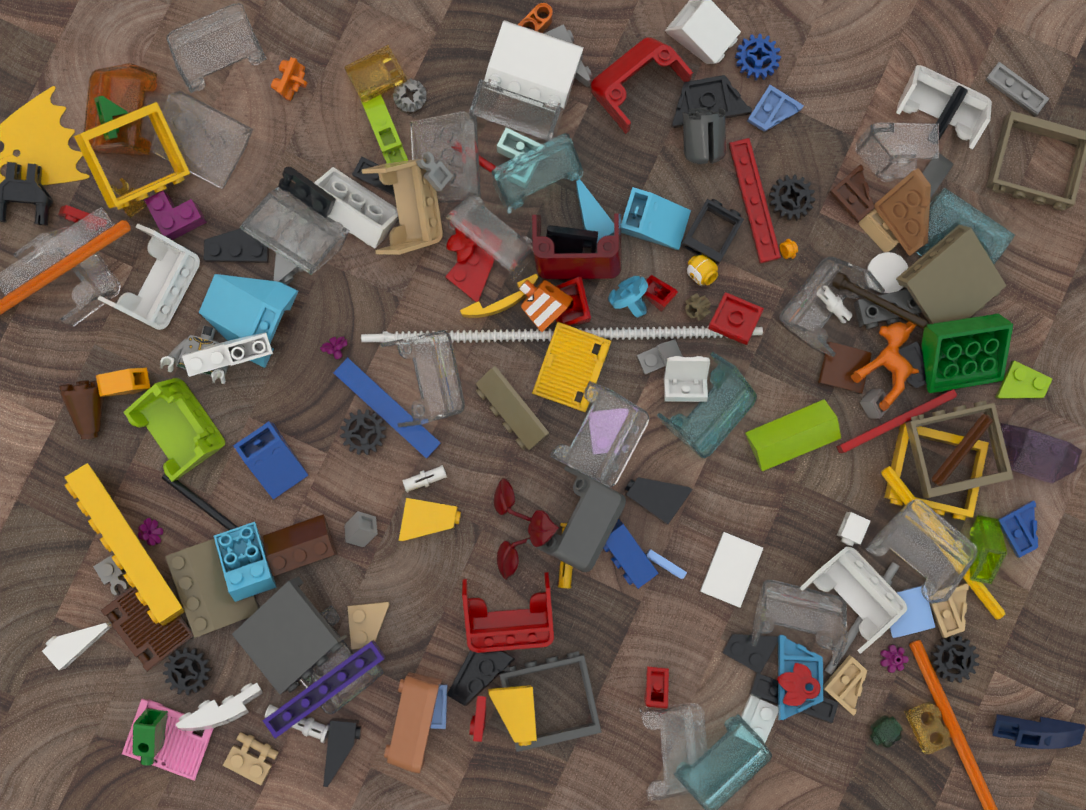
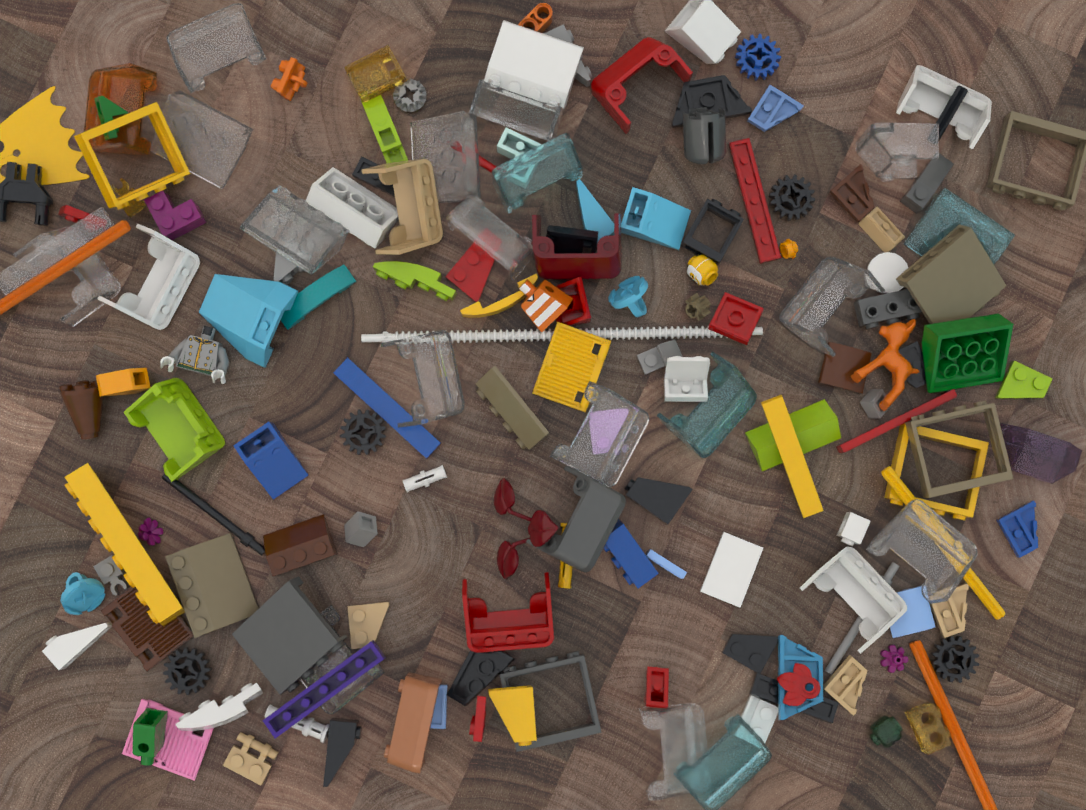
white slope [182,333,273,377] -> none
black wing [204,220,270,263] -> none
medium azure slope [214,522,277,602] -> none
black plate [278,167,336,218] -> none
magenta plant [320,336,348,359] -> none
yellow slope [399,498,461,541] -> none
light grey plate [416,152,453,191] -> none
red plate [446,223,483,263] -> none
red slope [643,275,678,312] -> none
clear windscreen [752,580,848,666] -> none
white pin [817,286,852,323] -> none
dark brown piece [832,272,927,328] -> none
medium nougat plate [874,168,931,256] -> none
reddish brown axle [931,414,993,486] -> none
clear neon green slope [970,515,1008,584] -> none
light grey tile [985,62,1050,116] -> none
dark blue slope [992,714,1086,749] -> none
none -> medium azure tile [60,572,105,615]
none -> teal slope [281,265,357,330]
none -> lime slope [373,261,457,301]
none -> yellow tile [761,395,824,518]

